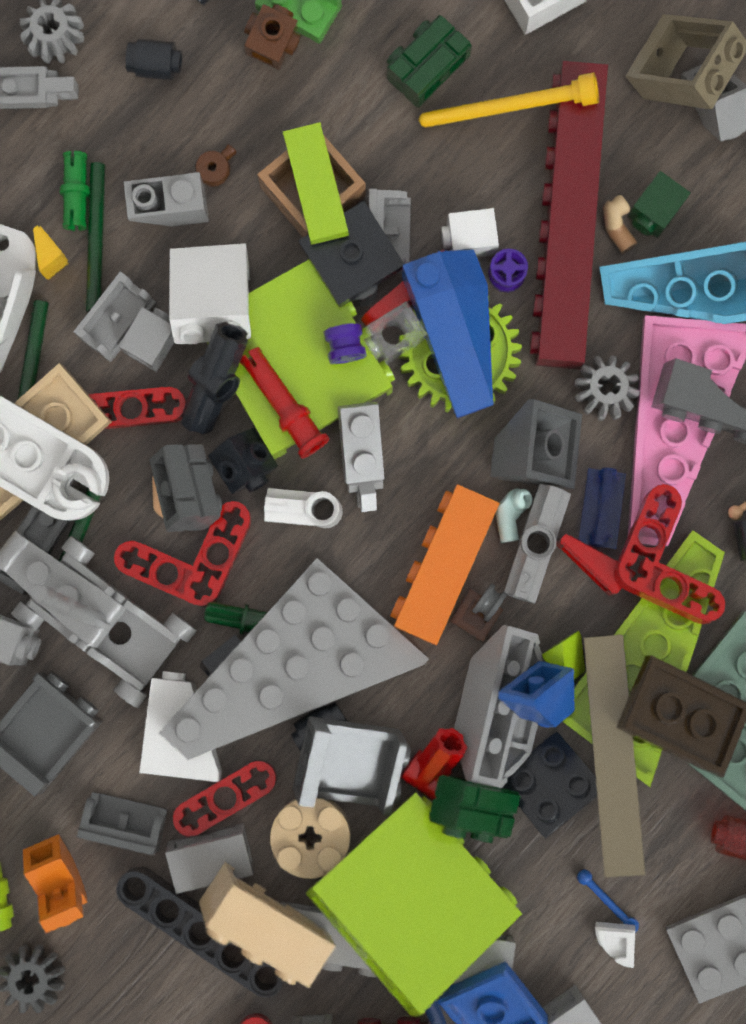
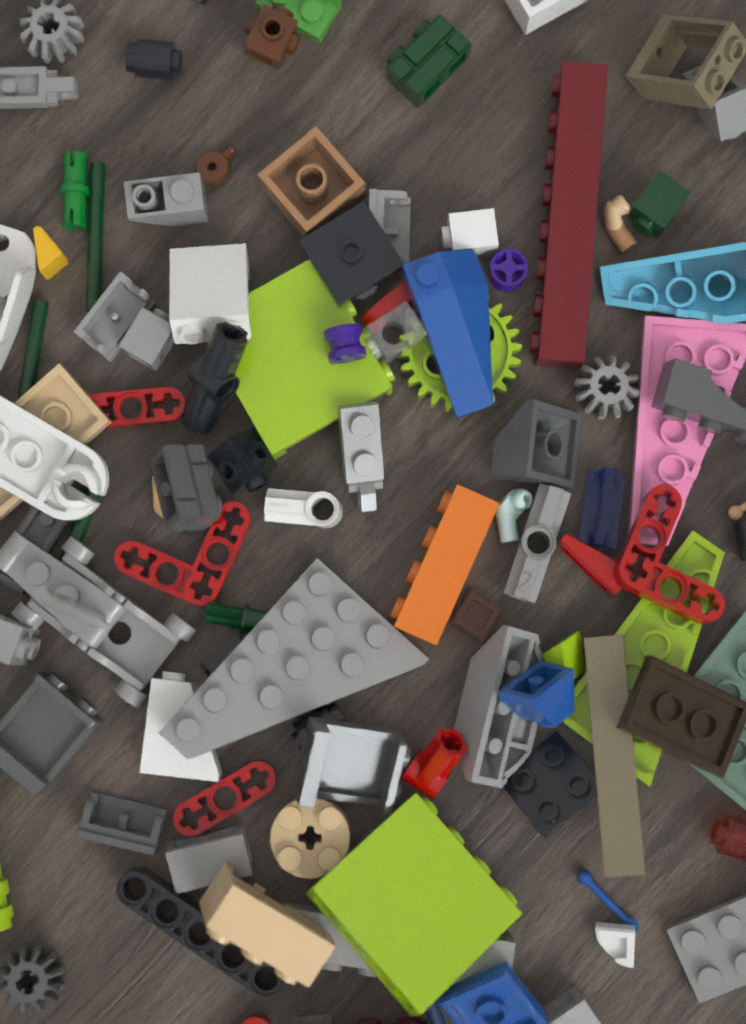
orange brick [23,834,88,933] -> none
red pin [240,347,330,459] -> none
lime tile [283,122,349,245] -> none
yellow piece [419,72,599,127] -> none
dark green brick [429,775,520,843] -> none
dark grey bush [472,583,507,623] -> none

